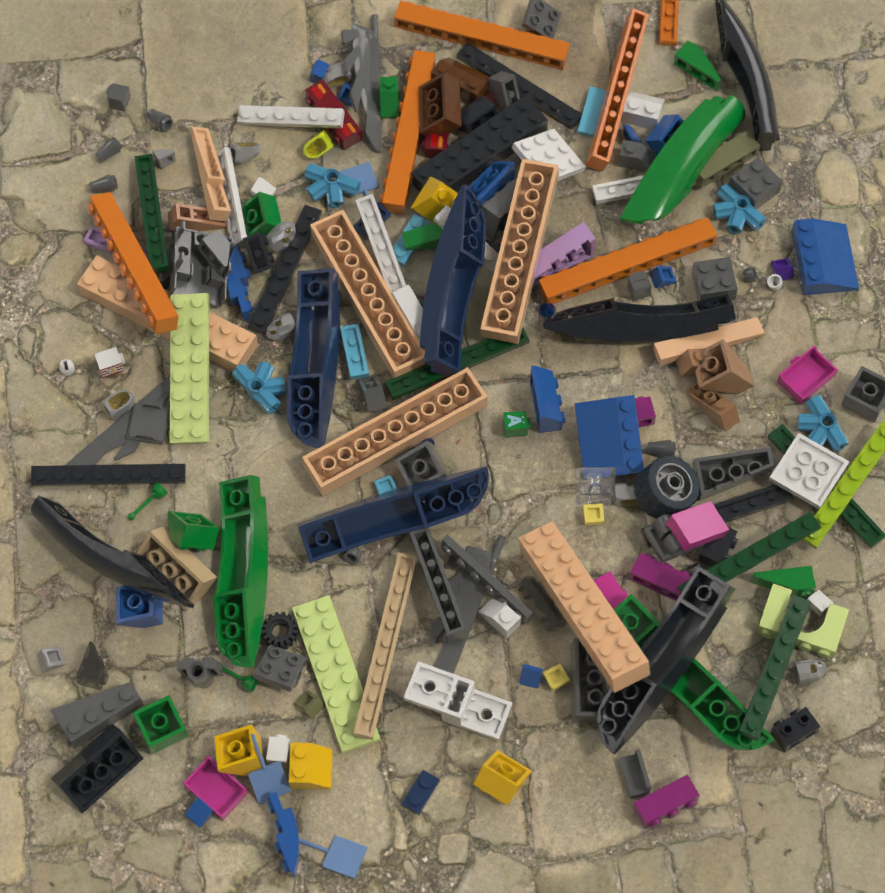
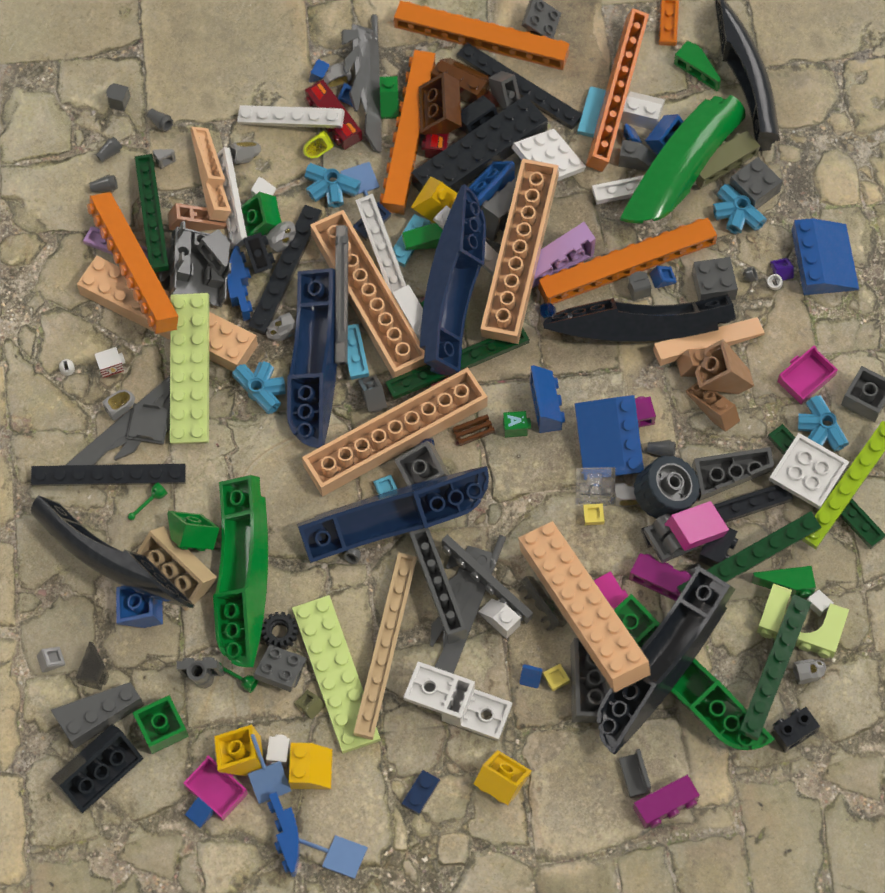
none -> dark grey piece [334,225,349,365]
none -> reddish brown tile [452,414,495,446]

